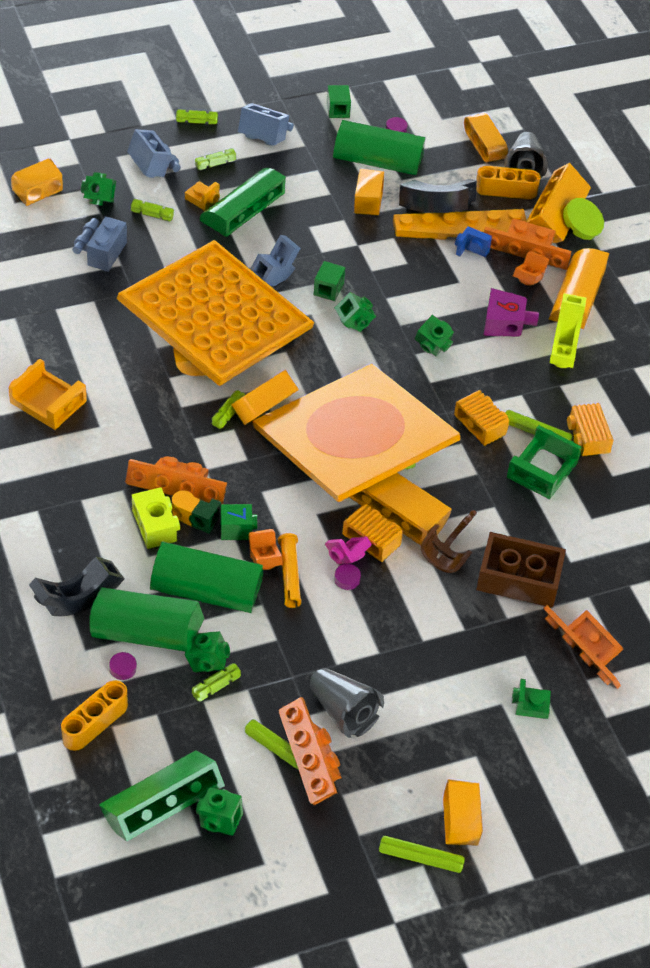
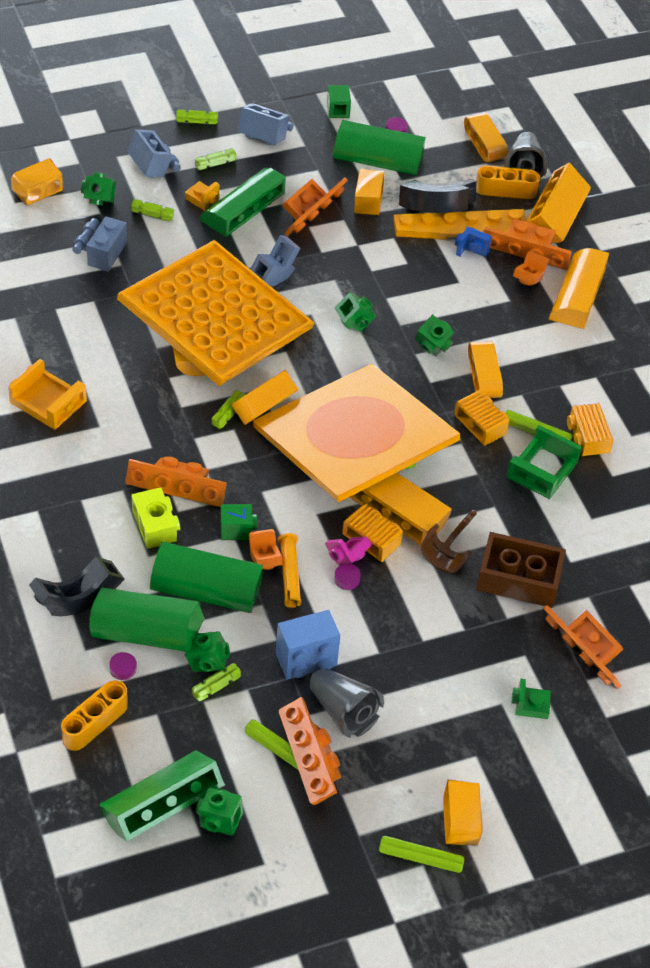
leg [172,490,221,534] -> none
green brick [313,261,346,301] -> none
magenta torso [484,288,539,337] -> none
neon yellow arch [550,293,587,368] -> none
lime tile [563,198,604,240] -> none
none -> medium blue brick [276,610,341,680]
none -> orange bracket [282,178,348,237]
none -> light orange beam [468,341,503,398]

